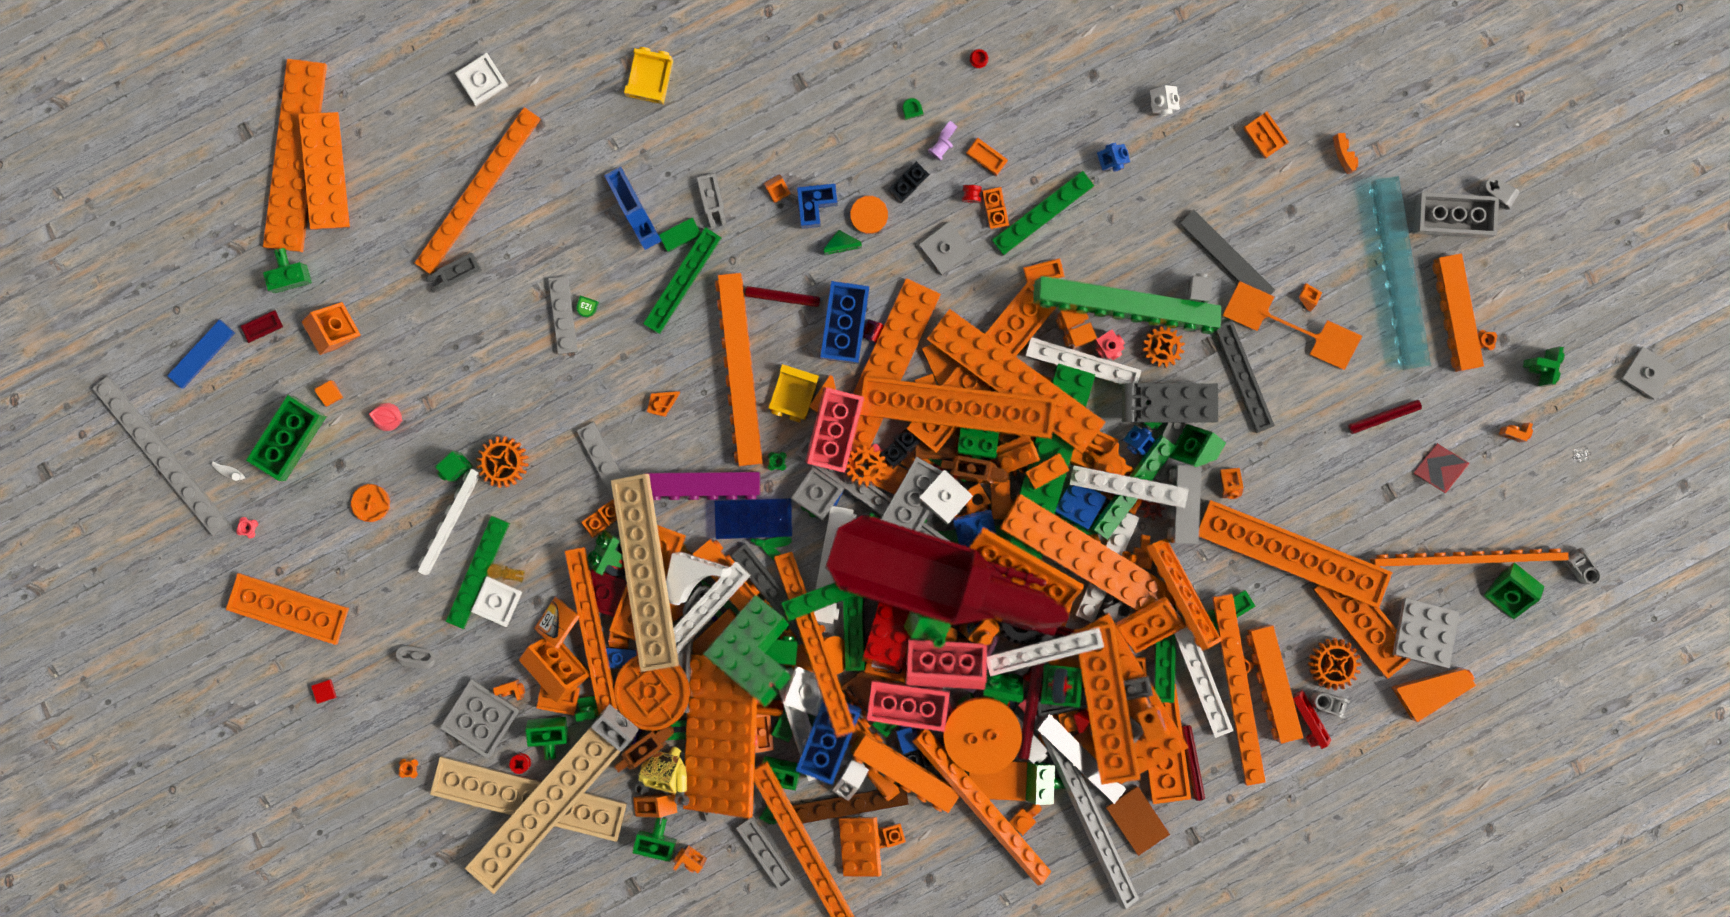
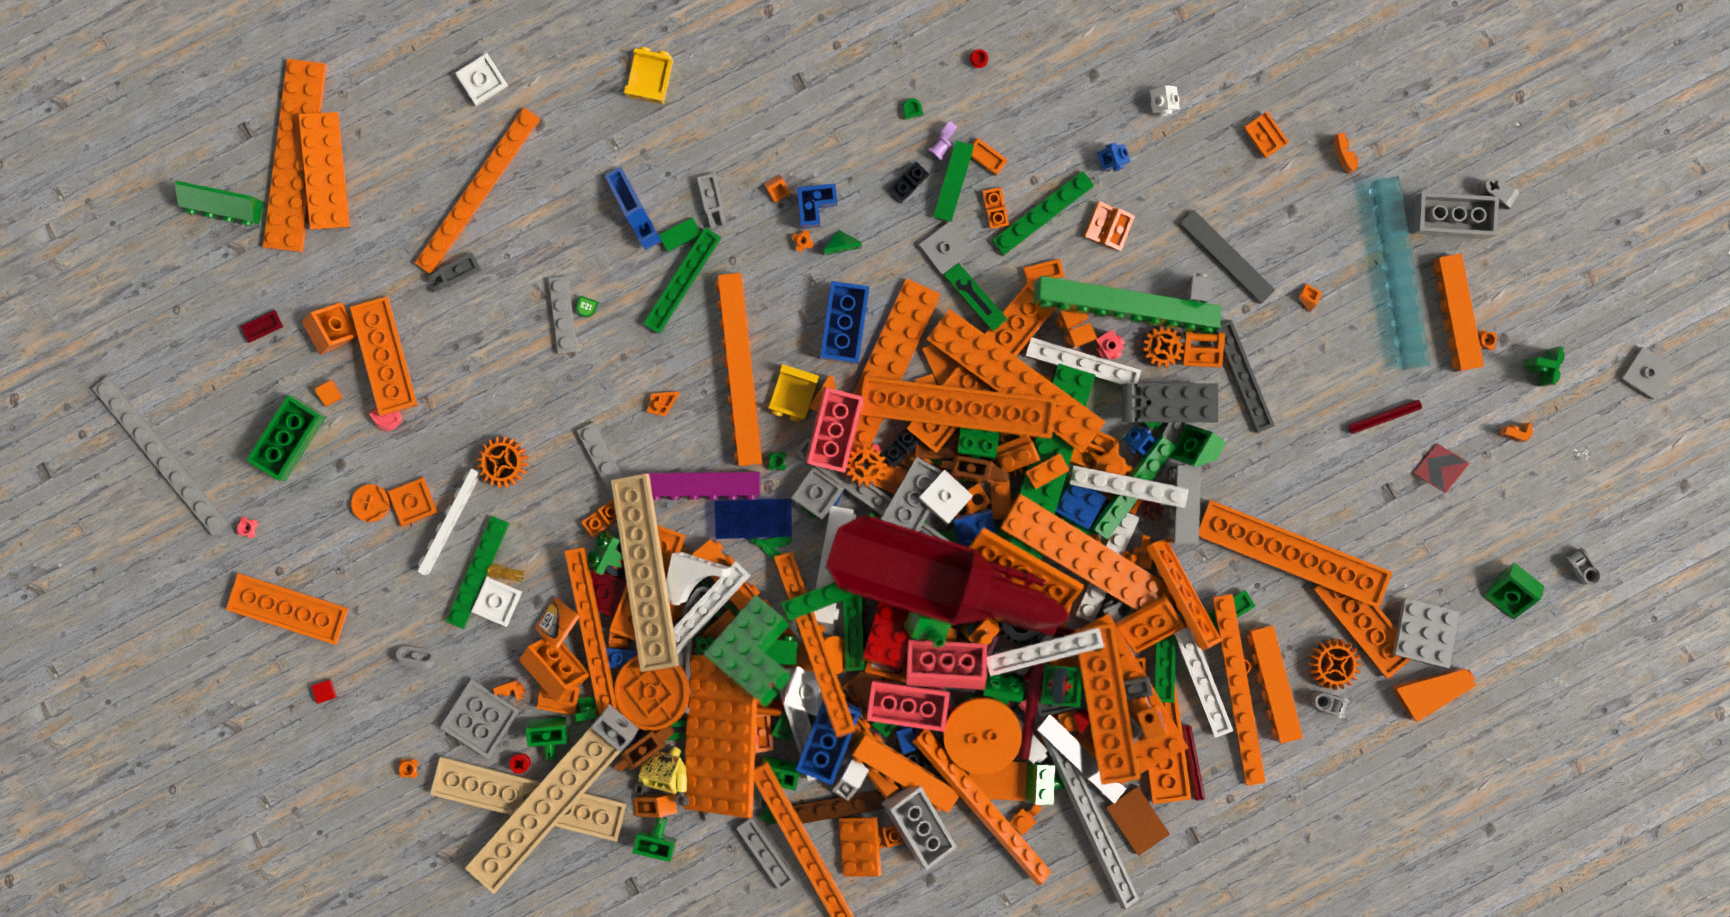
blue tile [167,319,235,389] -> none
white bar [211,462,245,481] -> none
green brick [263,248,312,293] -> none
green brick [435,451,473,482] -> none
orange bracket [673,845,707,873] -> none
dark grey tile [730,543,803,644] -> none
dark red axle [745,286,820,307] -> none
orange tile [850,196,888,234] -> none
red slope [863,319,884,343] -> none
red wheel [962,185,982,203] -> none
orange bracket [1220,468,1244,499] -> none
orange hinge [1222,281,1362,370] -> none
red hinge [1293,690,1332,749] -> none
orange plate [1370,548,1569,567] -> none
none -> green slope [175,181,264,226]
none -> orange plate [350,296,418,416]
none -> orange tile [387,477,438,527]
none -> green plate [695,636,714,655]
none -> orange plate [792,230,814,252]
none -> light grey slope [881,785,957,870]
none -> green slope [933,140,975,222]
none -> green tile [944,262,1007,332]
none -> orange slope [1083,201,1135,251]
none -> orange plate [1182,331,1225,368]

